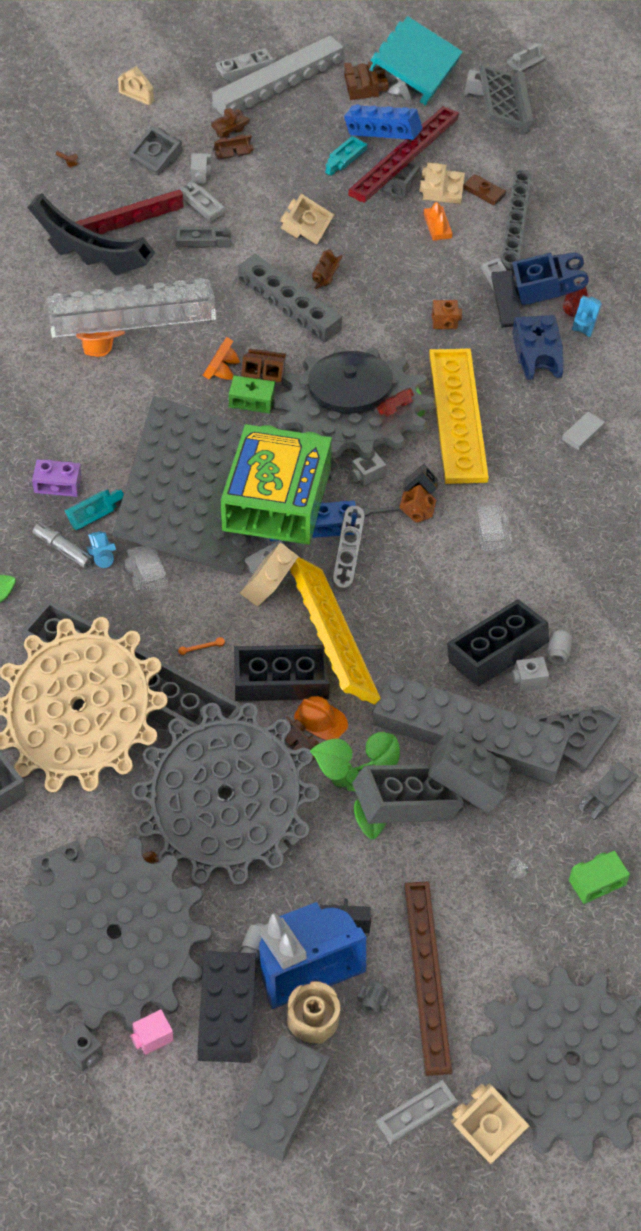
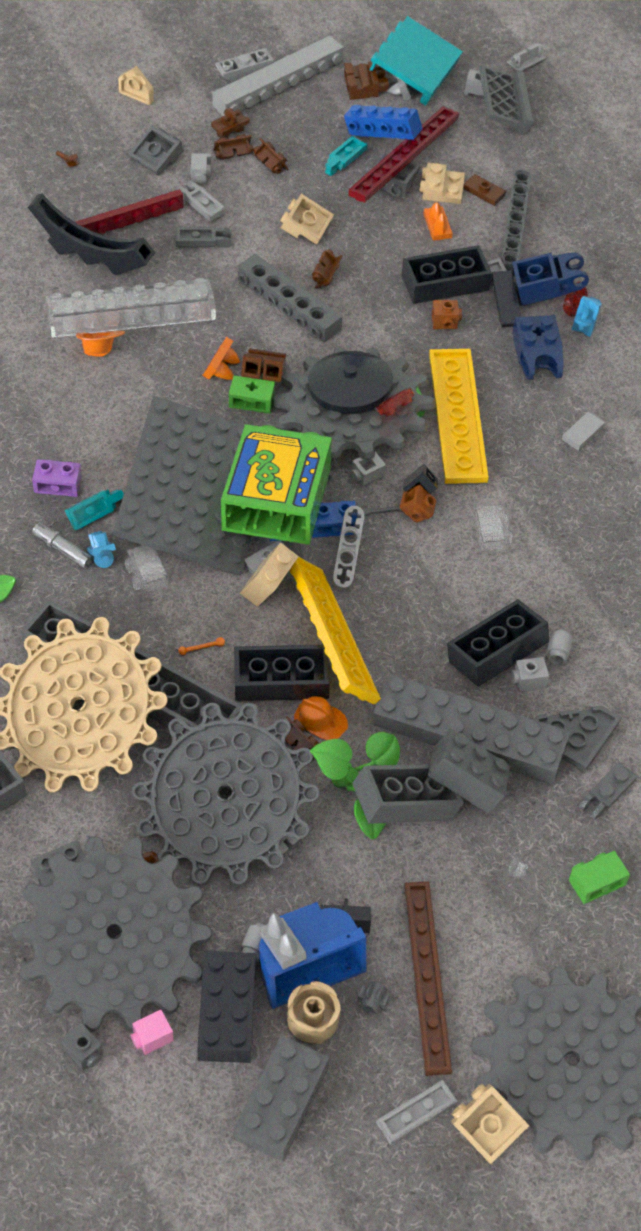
none -> reddish brown hinge [253,138,289,174]
none -> black brick [401,245,492,304]

